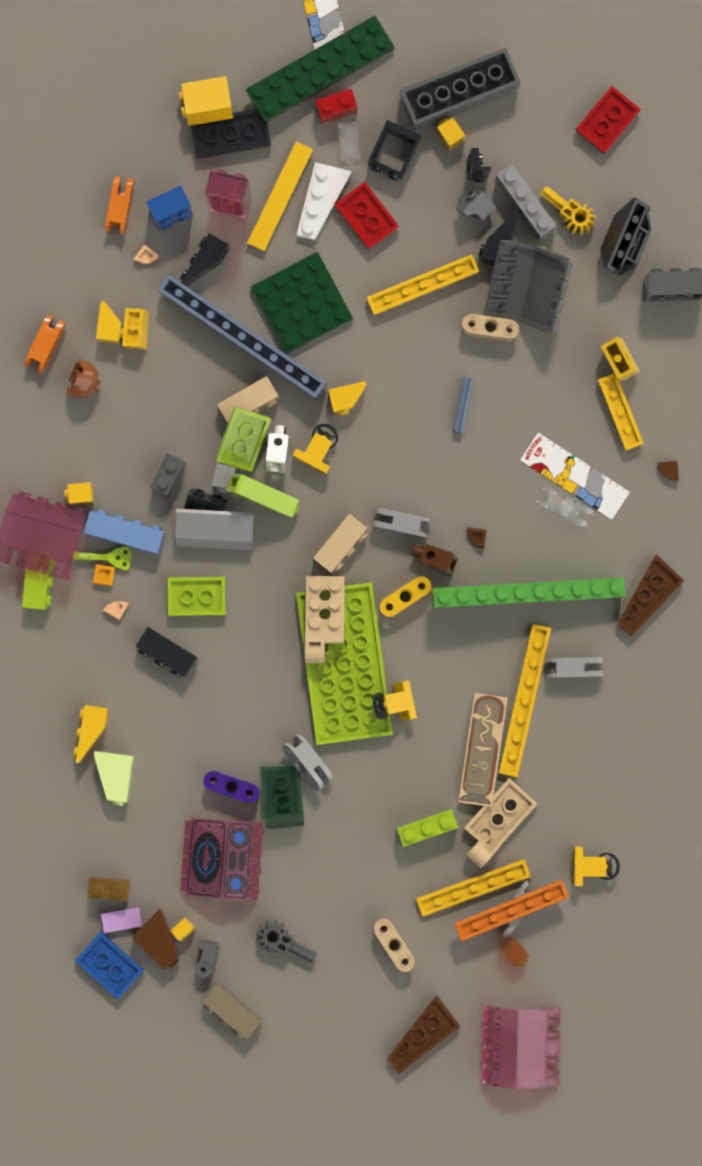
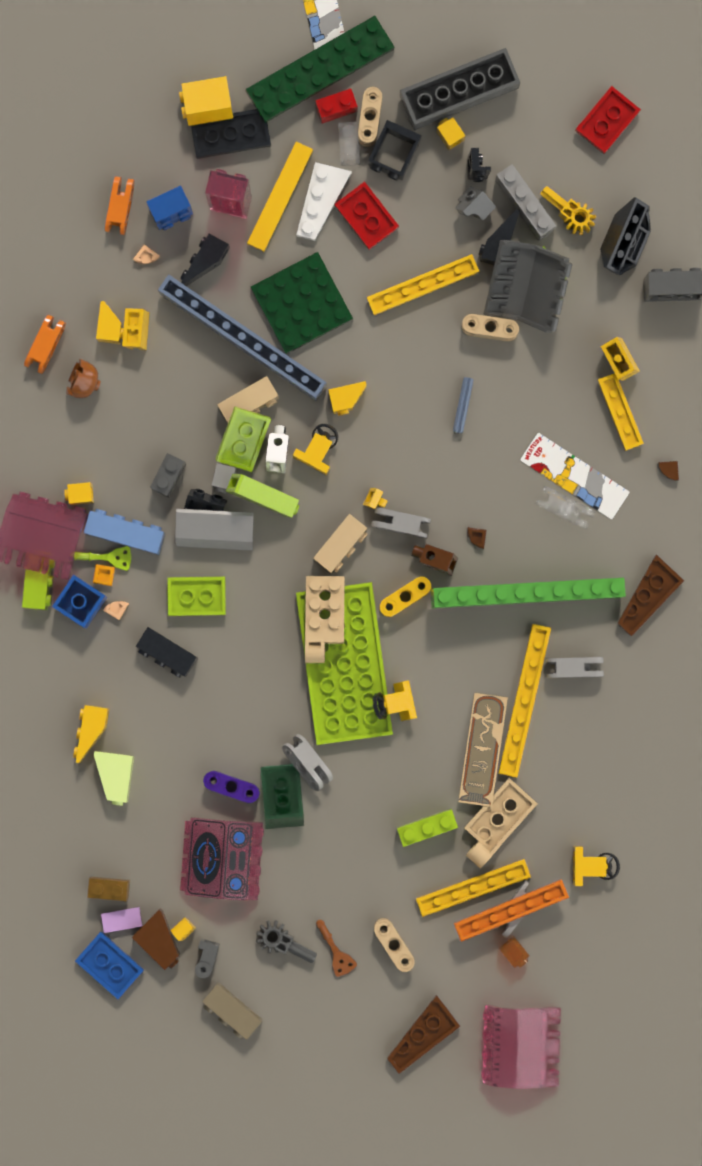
none -> blue brick [52,575,107,629]
none -> dark orange piece [316,920,357,977]
none -> tan piece [358,87,382,147]
none -> yellow tile [363,488,388,509]

